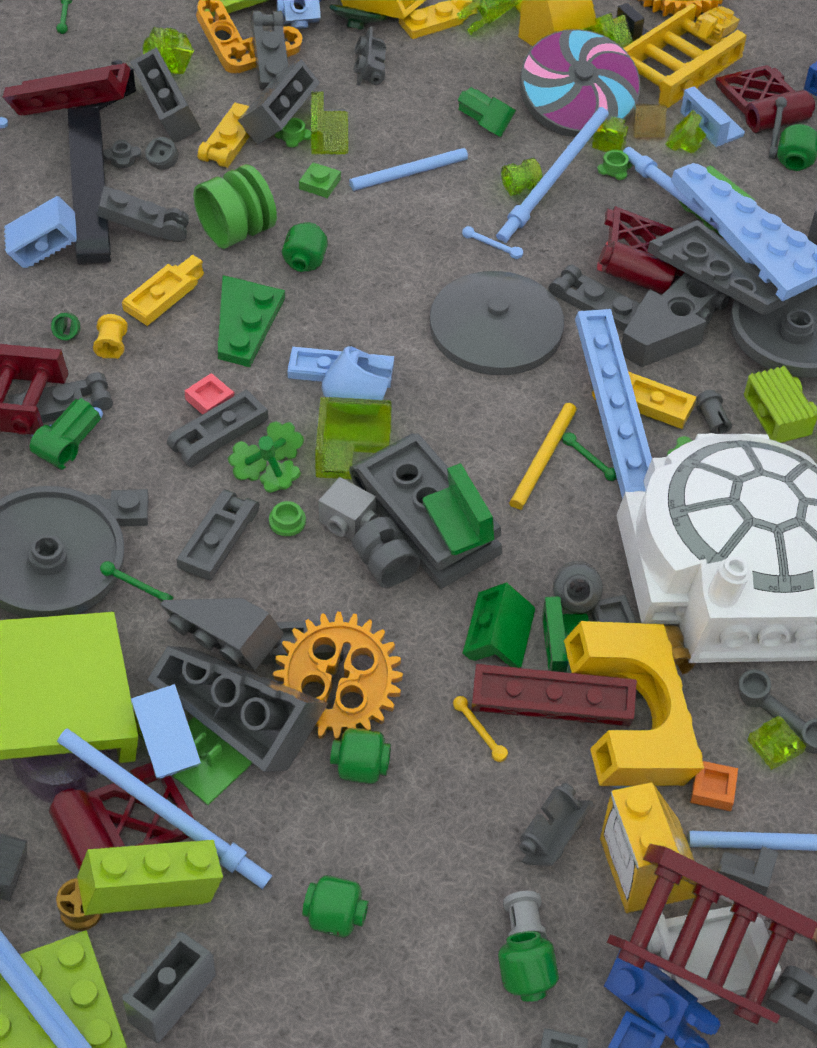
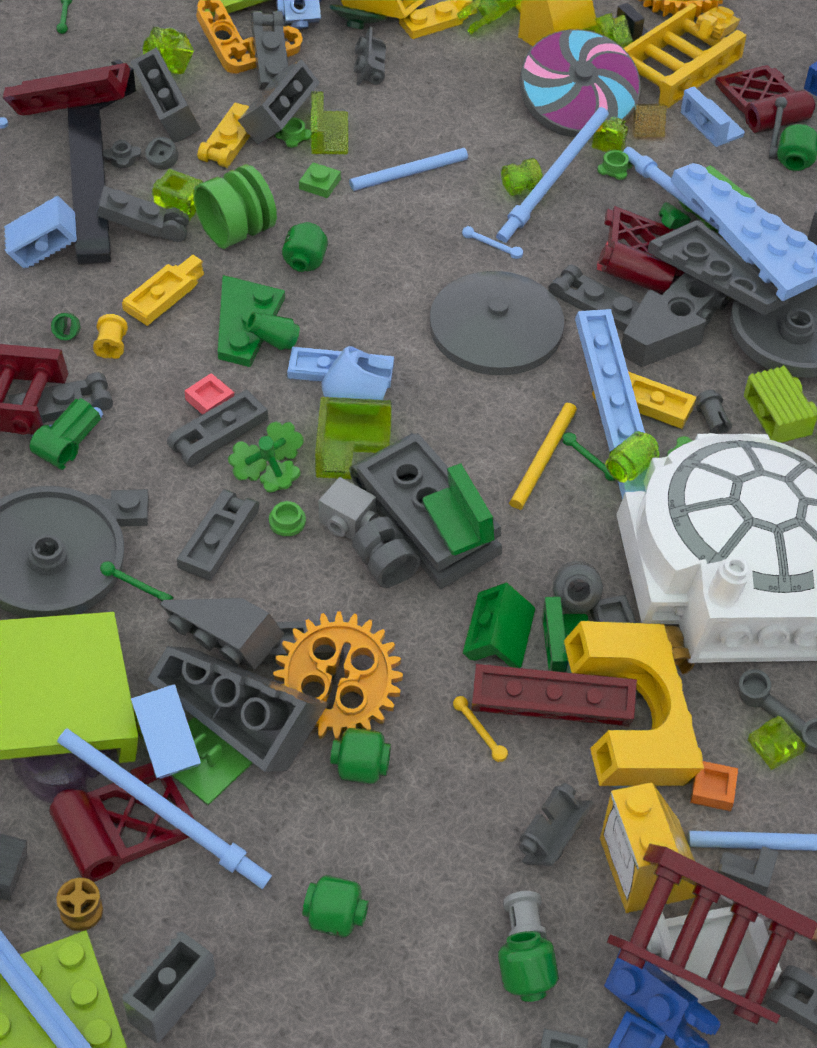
lime brick [77,840,223,915] -> none
green piece [458,87,517,137] -> none
clear neon green tile [665,110,706,153] -> none
none -> clear neon green brick [152,168,203,221]
none -> green cone [246,312,300,350]
none -> clear neon green brick [606,431,660,483]
none -> green tile [658,202,691,229]

